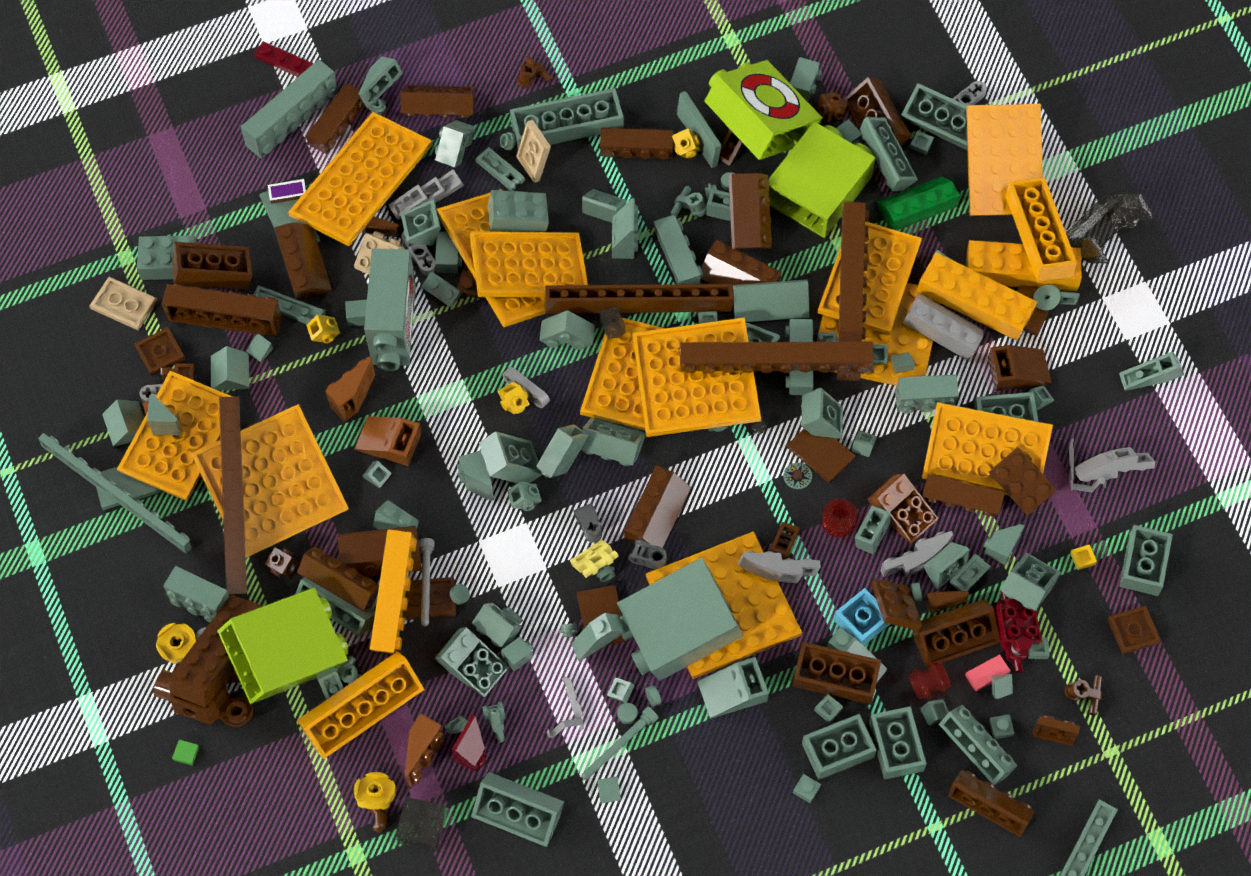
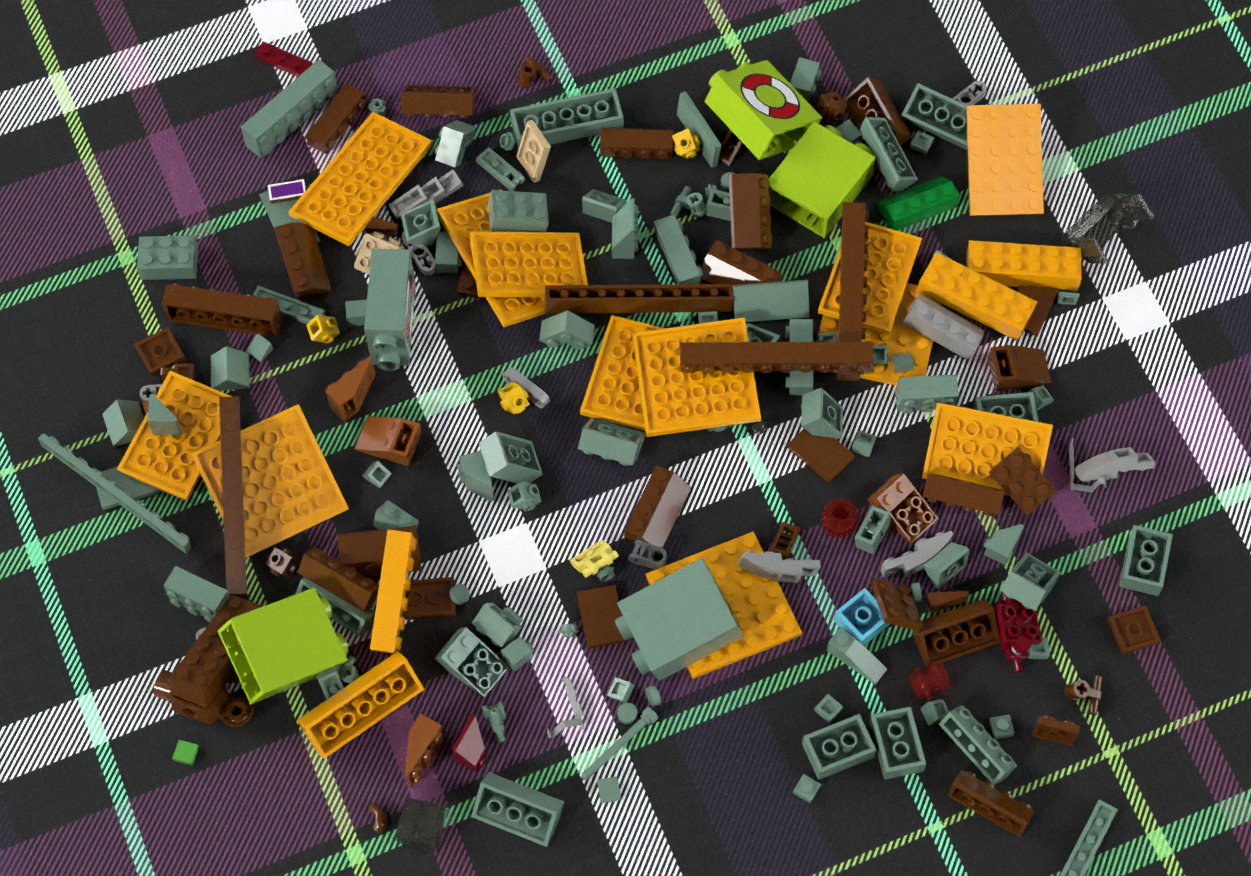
tan tile [90,277,158,331] -> none
yellow plate [156,623,197,664] -> none
reddish brown slope [172,242,253,290] -> none
yellow plate [354,772,396,809] -> none
sand green slope [358,56,403,108] -> none
light grey piece [419,538,434,626] -> none
sand green plate [421,271,462,307] -> none
sand green tile [445,716,468,734] -> none
sand green brick [536,424,589,478] -> none
sand green slope [571,613,625,661] -> none
dark grey piece [573,503,602,543] -> none
clear smoke brick [600,306,626,339] -> none
sand green slope [697,657,769,719] -> none
piece [783,463,812,489] -> none
reddish brown slope [793,642,881,705] -> none
sand green plate [950,554,991,592] -> none
coral tile [965,654,1010,691] -> none
sand green slope [991,674,1013,699] -> none
light orange brick [1006,177,1077,282] -> none
sand green piece [1033,285,1061,311] -> none
yellow plate [1070,544,1097,570] -> none
sand green slope [1119,352,1184,391] -> none

